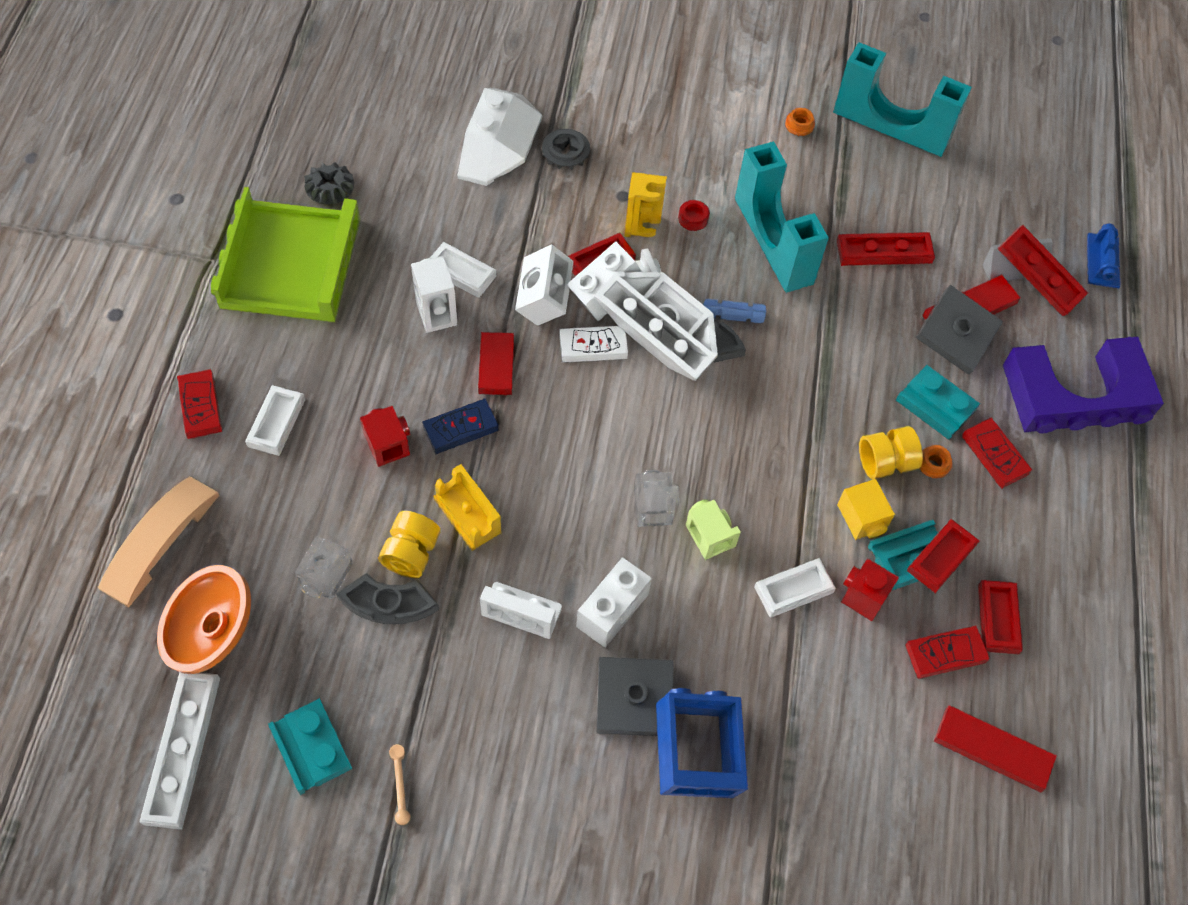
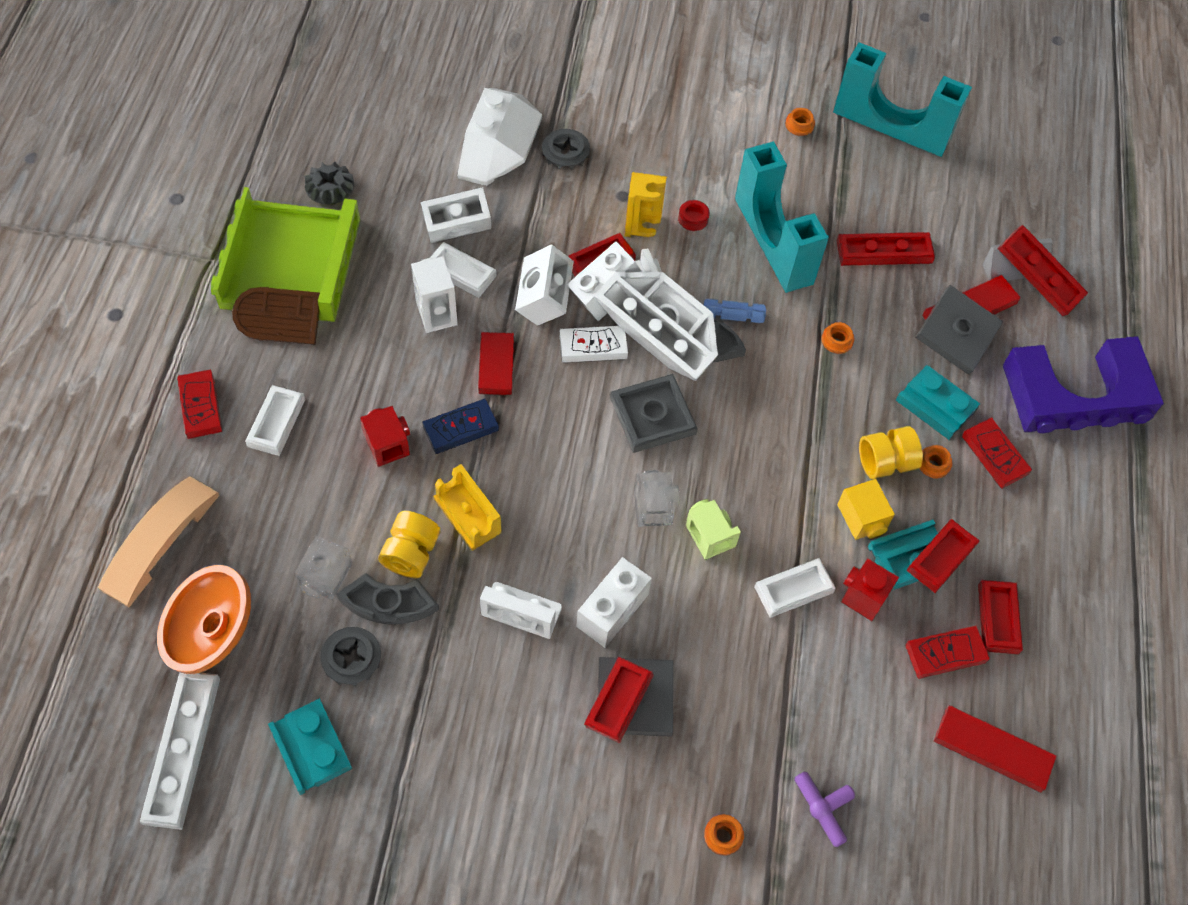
light nougat hinge [389,744,411,825] -> none
blue window [656,688,748,798] -> none
blue hinge [1087,223,1120,289] -> none
none -> reddish brown window [232,287,320,345]
none -> dark grey gear [320,627,382,686]
none -> white brick [421,187,491,243]
none -> red tile [584,656,654,743]
none -> dark grey plate [610,374,698,453]
none -> orange plate [704,814,744,856]
none -> medium lavender piece [794,771,855,847]
none -> orange plate [821,322,855,354]

